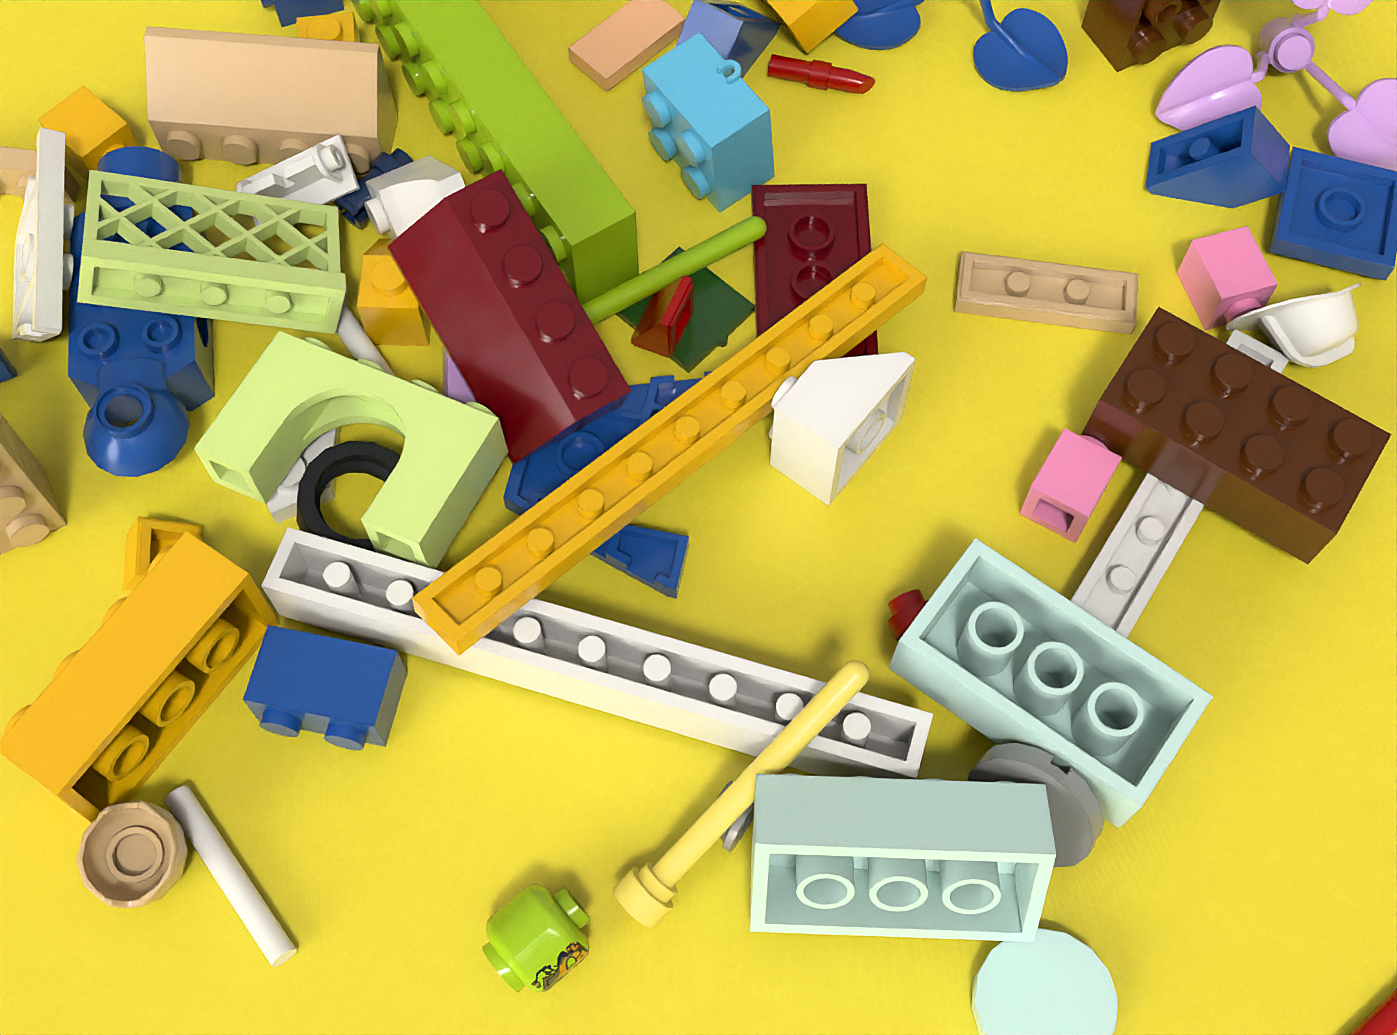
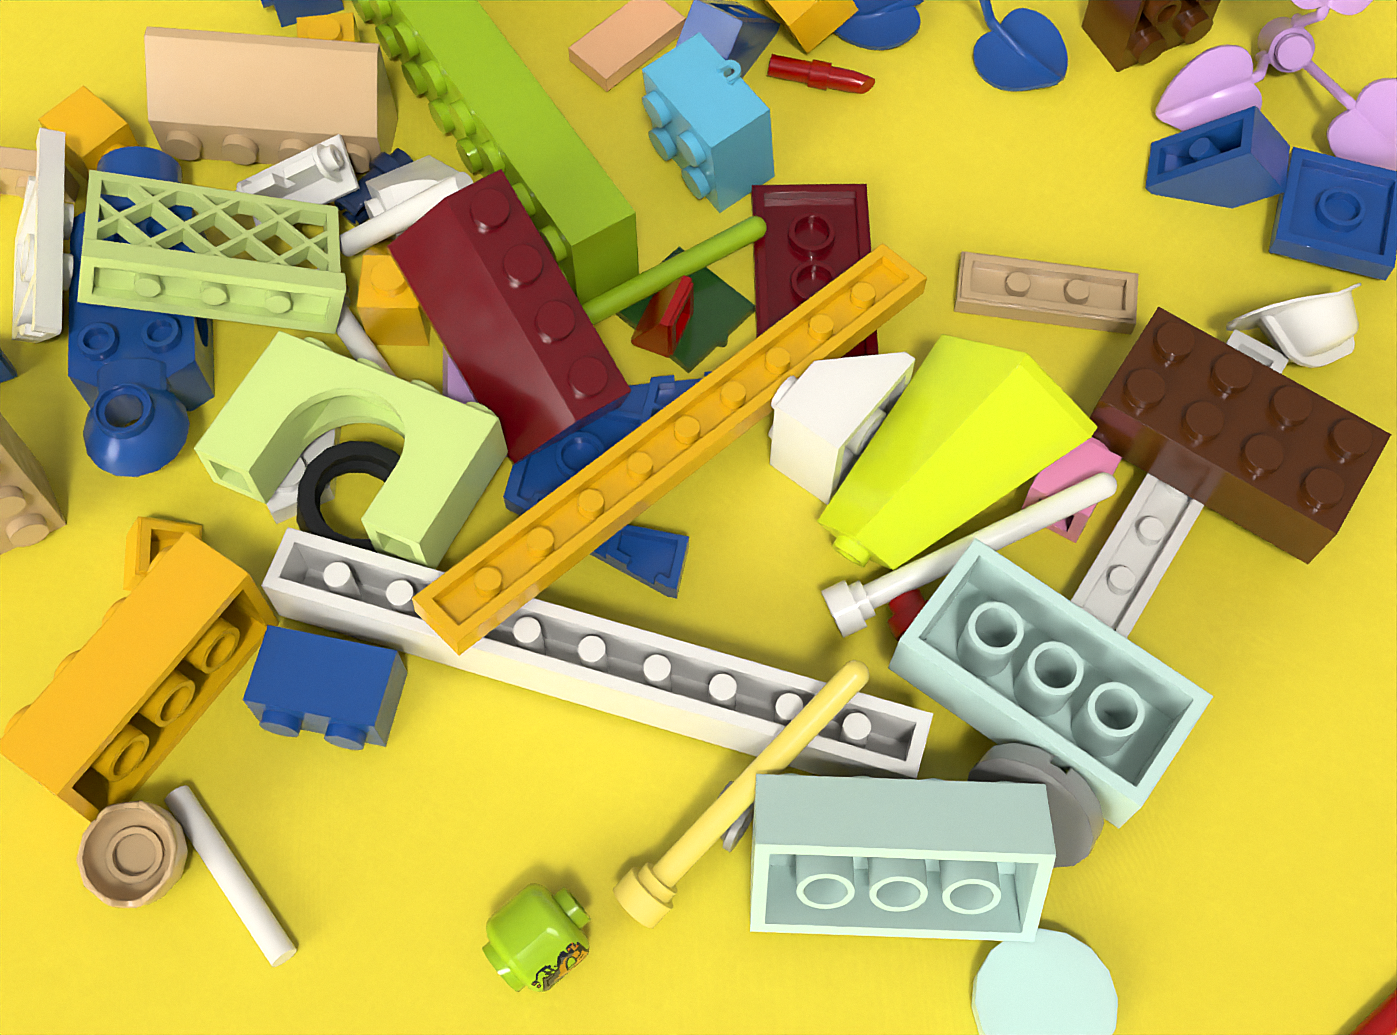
bright pink brick [1177,226,1278,331] -> none
none -> white bar [339,172,473,257]
none -> neon yellow slope [817,334,1098,570]
none -> white piece [821,472,1117,638]

